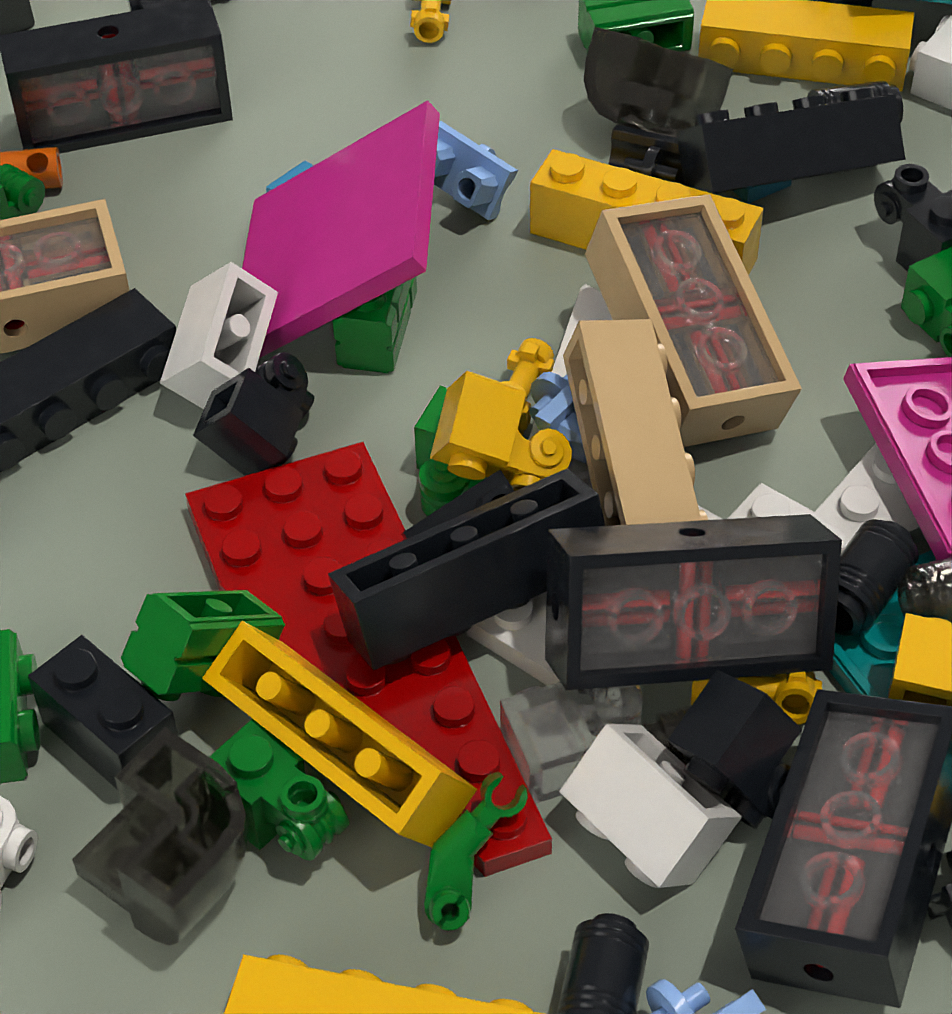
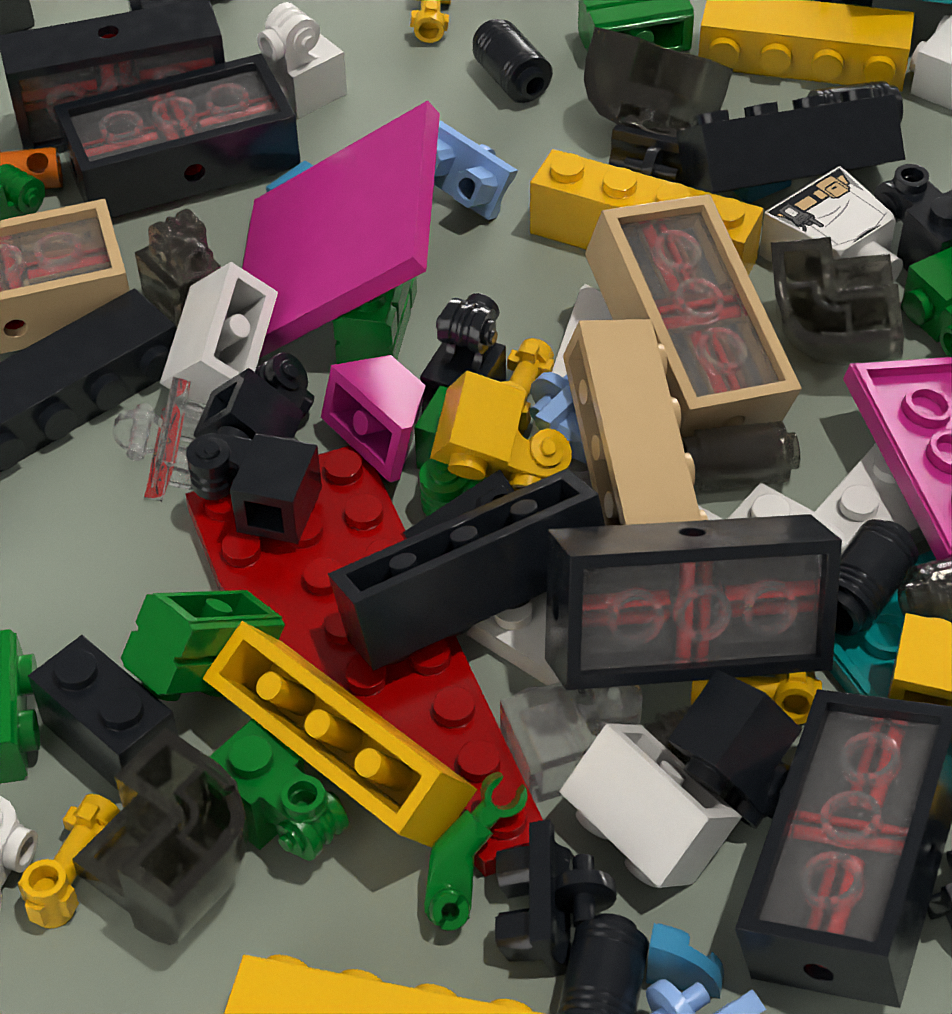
none -> yellow bar [18,794,122,928]
none -> black brick [54,53,301,218]
none -> clear hips [113,377,206,502]
none -> clear smoke brick [135,209,221,330]
none -> black brick [186,426,322,544]
none -> white brick [257,2,347,120]
none -> dark pink slope [321,355,426,482]
none -> black brick [420,293,506,414]
none -> black head [472,19,553,103]
none -> black hips [495,819,617,977]
none -> dark azure tile [646,923,724,998]
none -> clear smoke head [681,421,800,492]
none -> white torso [759,166,903,293]
none -> clear smoke brick [771,237,904,366]

